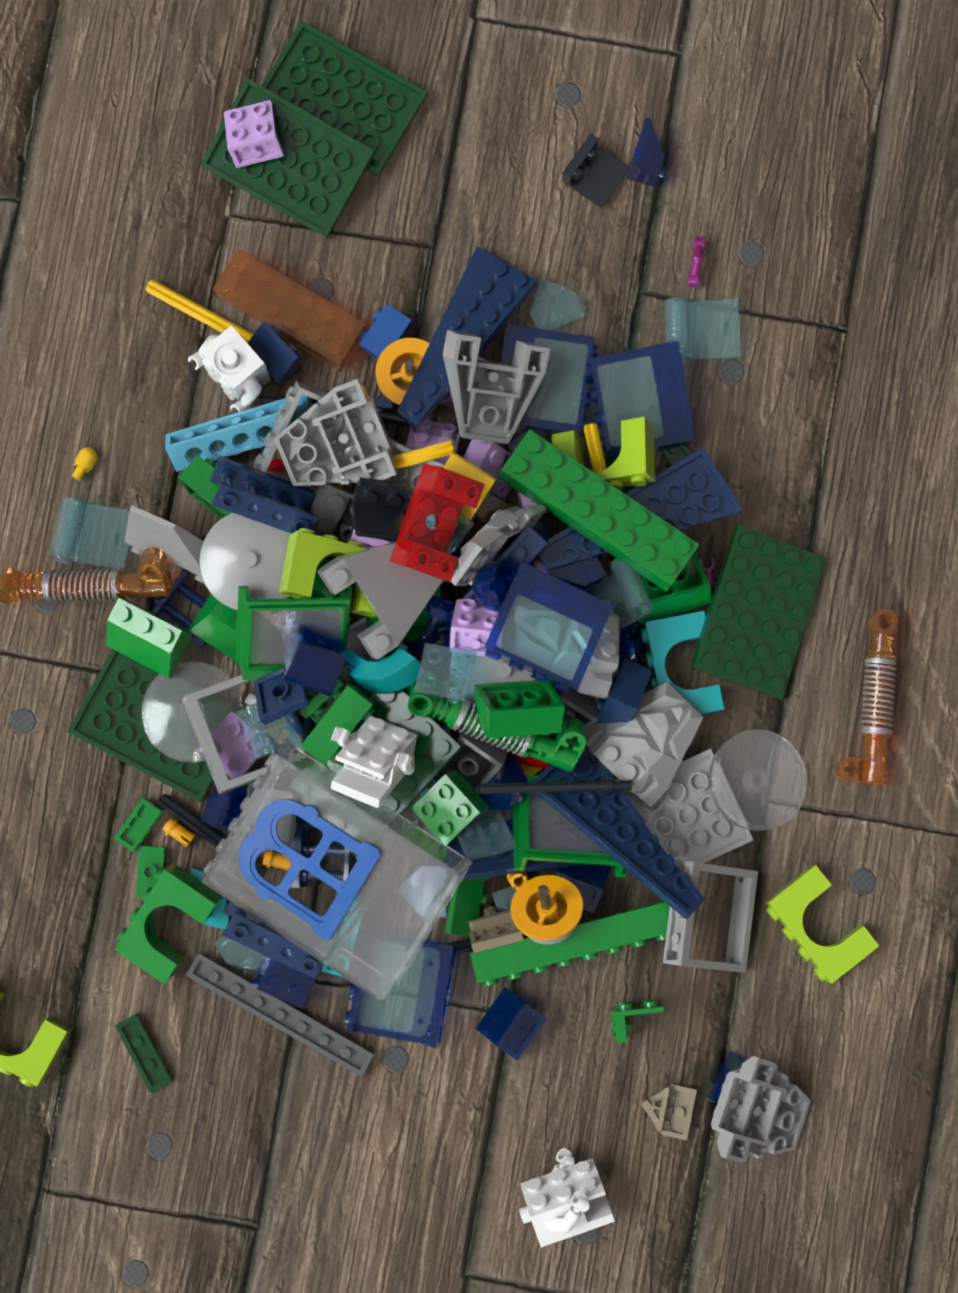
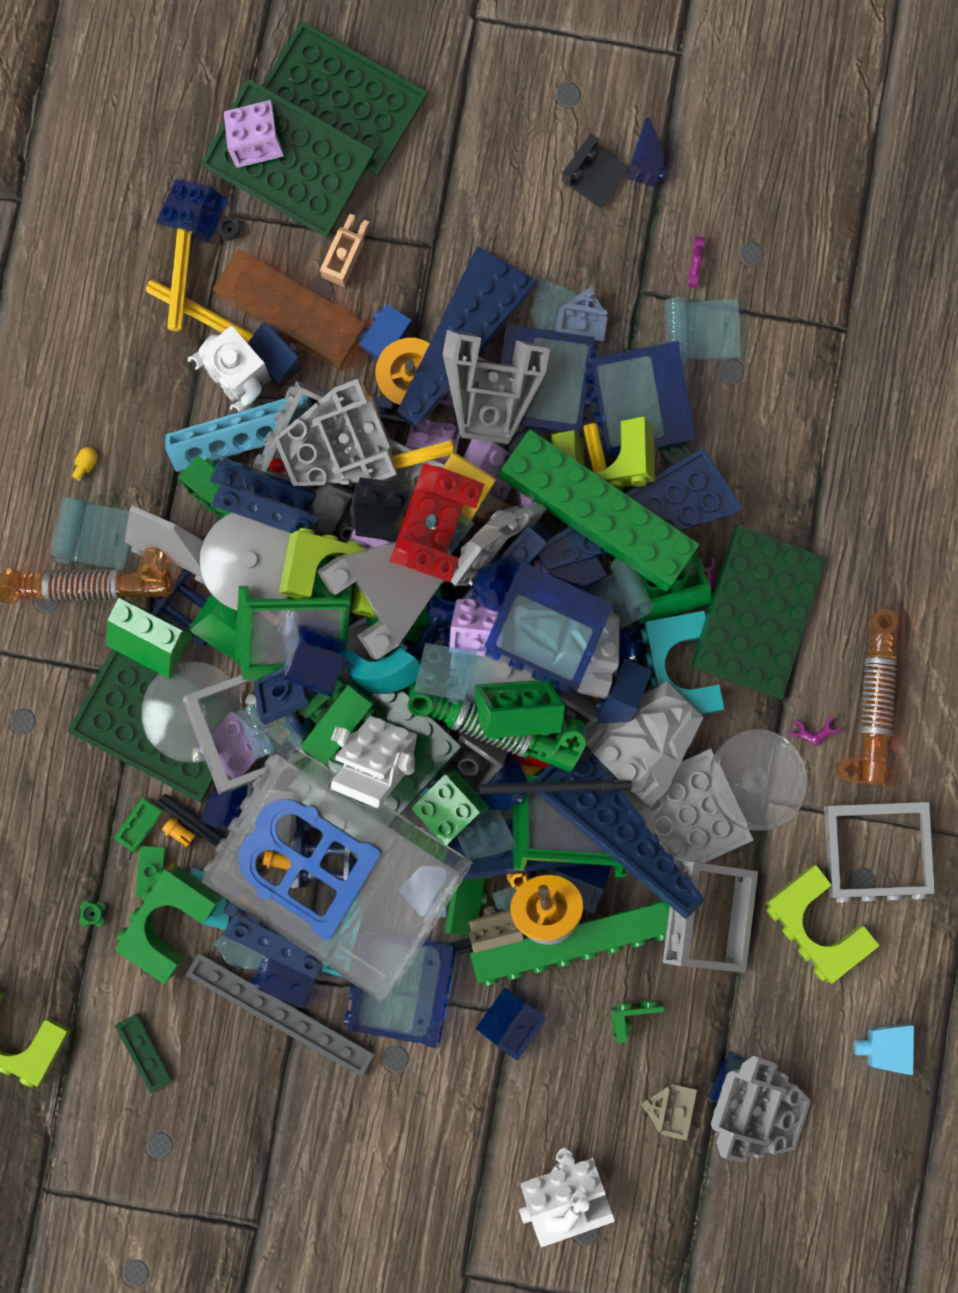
none -> green plate [79,901,105,927]
none -> clear blue bracket [157,179,228,244]
none -> yellow axle [167,215,193,332]
none -> black plate [217,217,242,241]
none -> light nougat hinge [320,214,370,287]
none -> sand blue slope [554,287,608,343]
none -> magenta arm [787,717,842,746]
none -> light grey window [824,802,935,902]
none -> medium azure torso [854,1024,914,1075]

